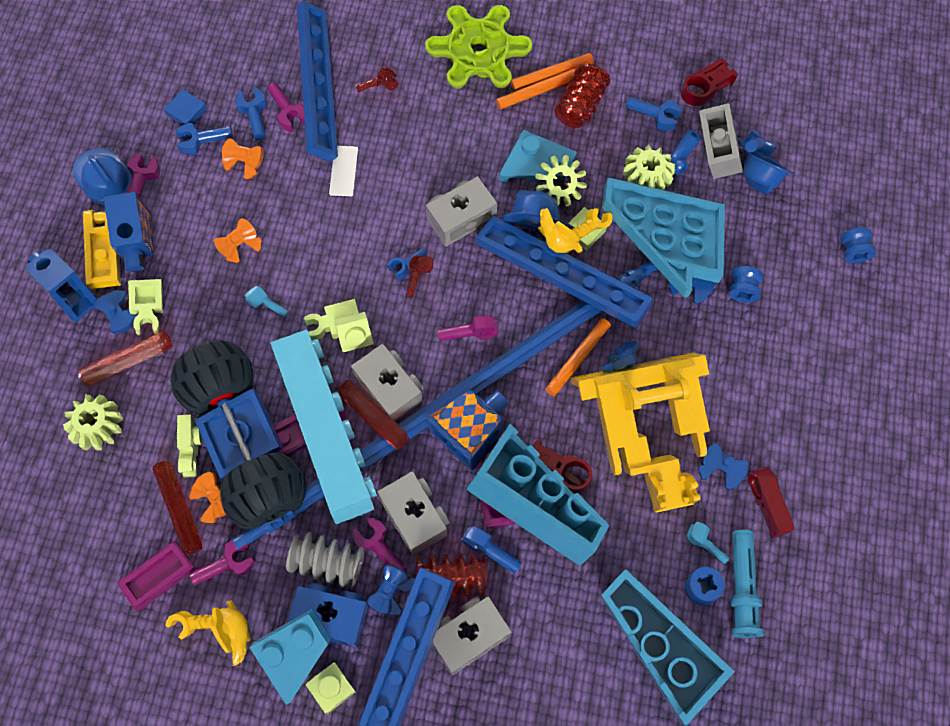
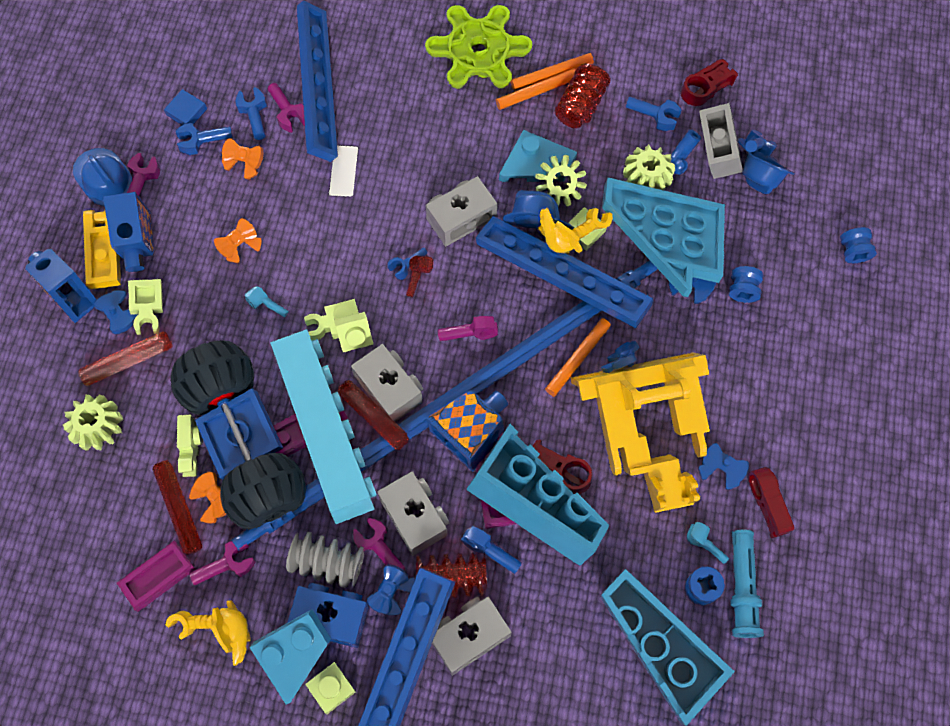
clear red hand [356,67,399,92] -> none

